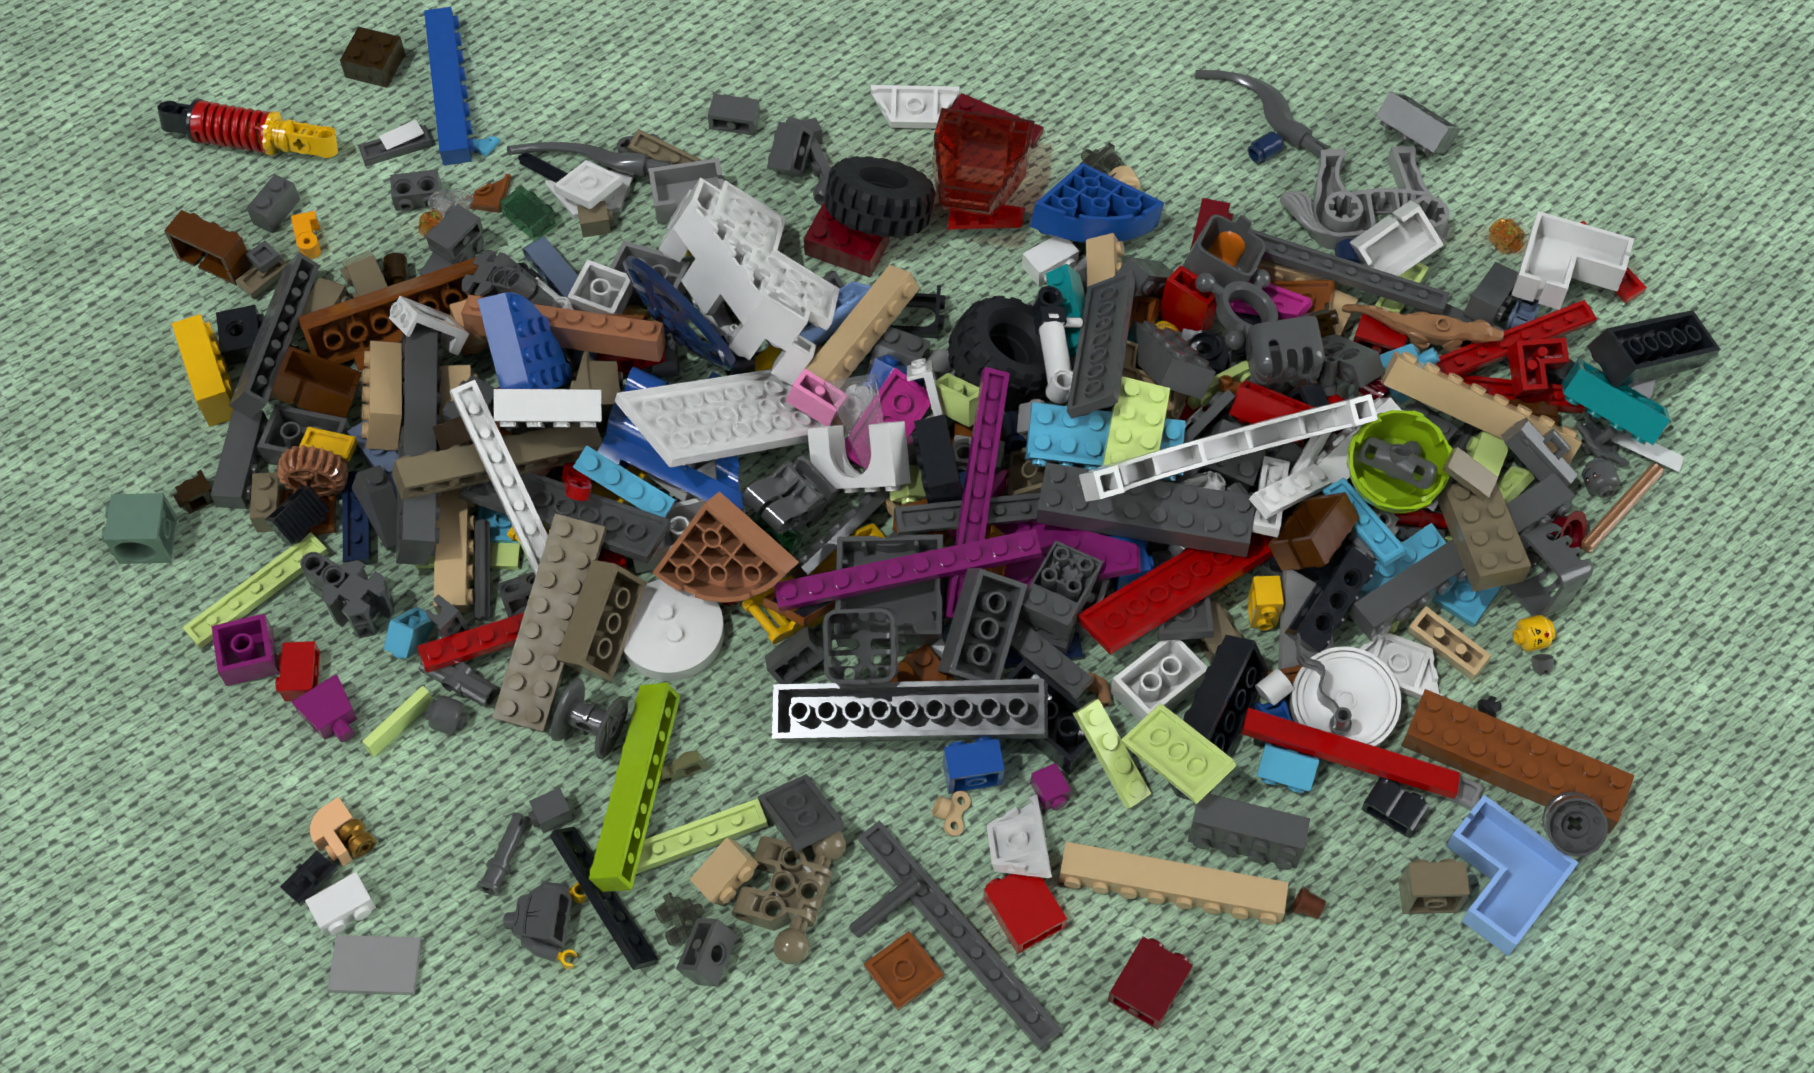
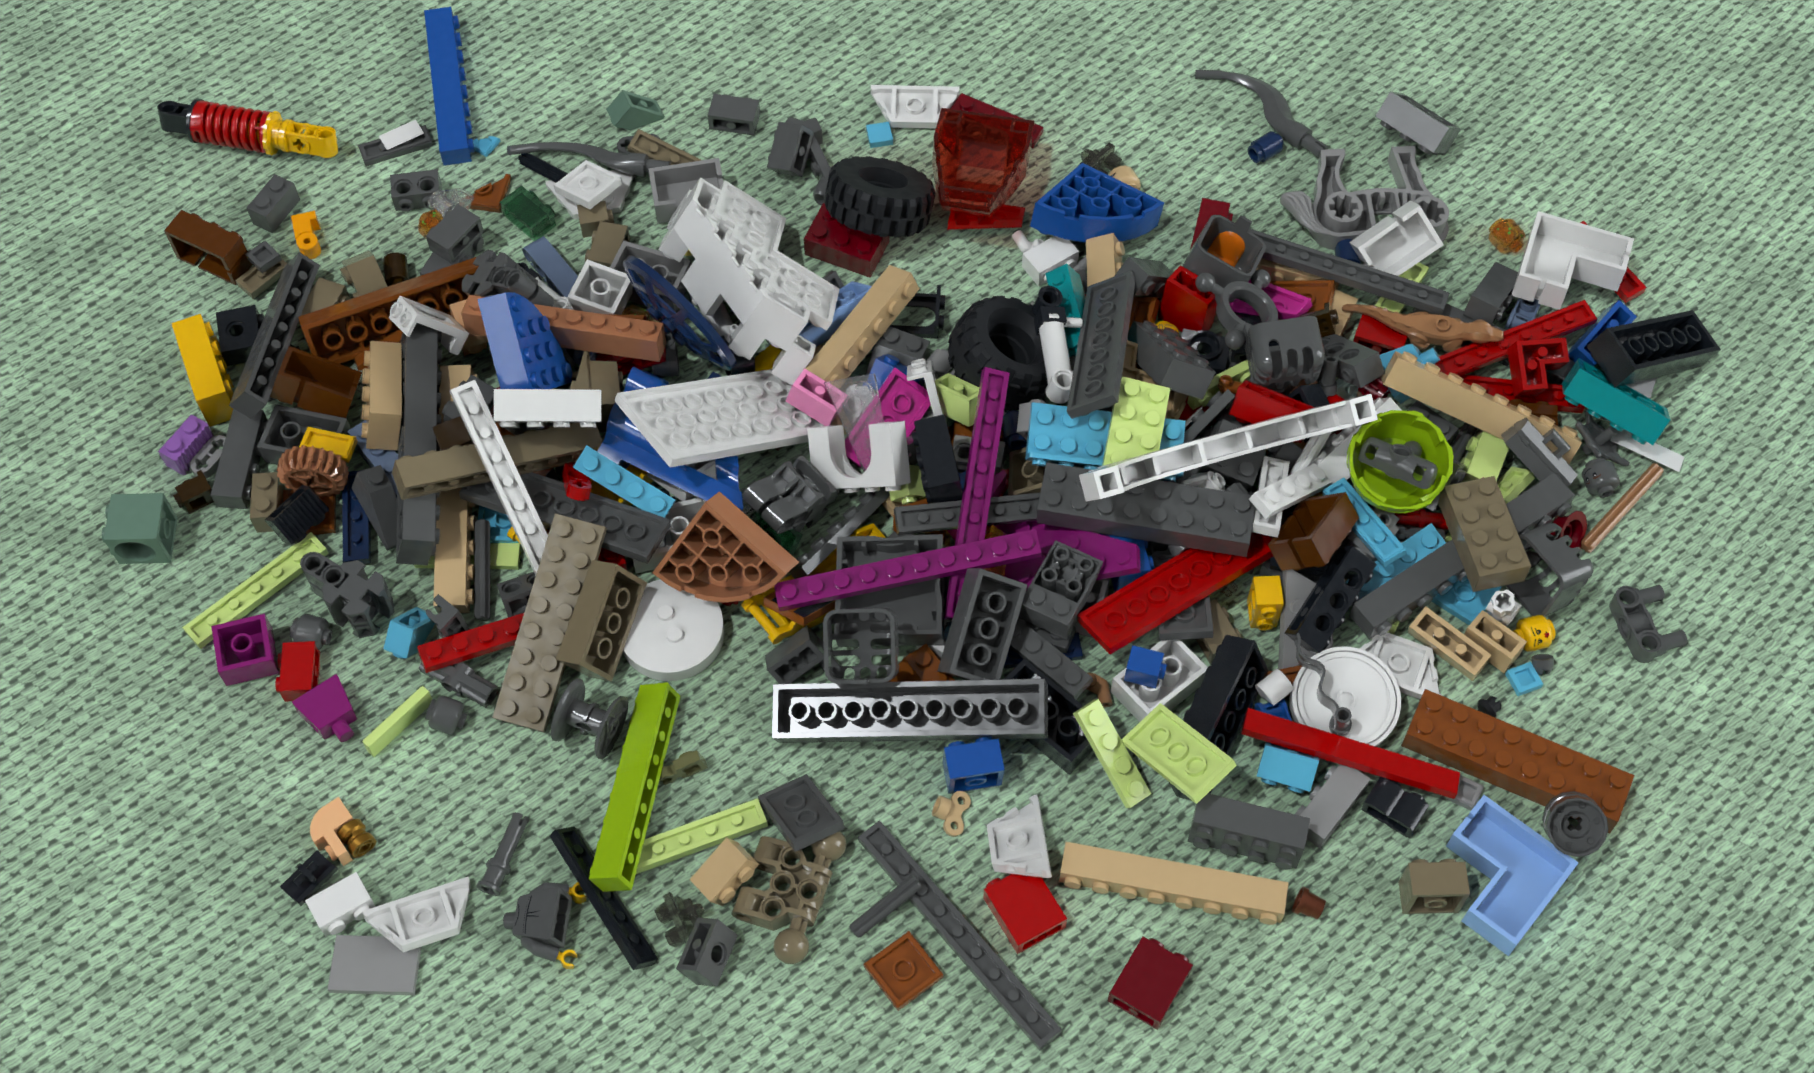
dark brown brick [340,26,405,88] -> none
dark grey brick [528,787,574,834] -> none
magenta brick [1030,763,1071,811] -> none
dark tan tile [1442,447,1498,500] -> none
none -> medium lavender brick [158,414,214,475]
none -> light grey beam [190,435,226,478]
none -> dark grey head [290,614,332,650]
none -> white wing [363,877,471,953]
none -> dark tan brick [585,221,630,268]
none -> sand green slope [606,90,665,130]
none -> medium azure tile [866,122,893,148]
none -> white arm [1012,230,1044,253]
none -> blue brick [1124,645,1167,689]
none -> light grey brick [1295,764,1371,849]
none -> tan brick [1464,610,1527,673]
none -> white piece [1485,589,1522,627]
none -> medium azure tile [1505,661,1543,696]
none -> blue brick [1568,300,1637,366]
none -> dark grey piece [1609,584,1688,663]

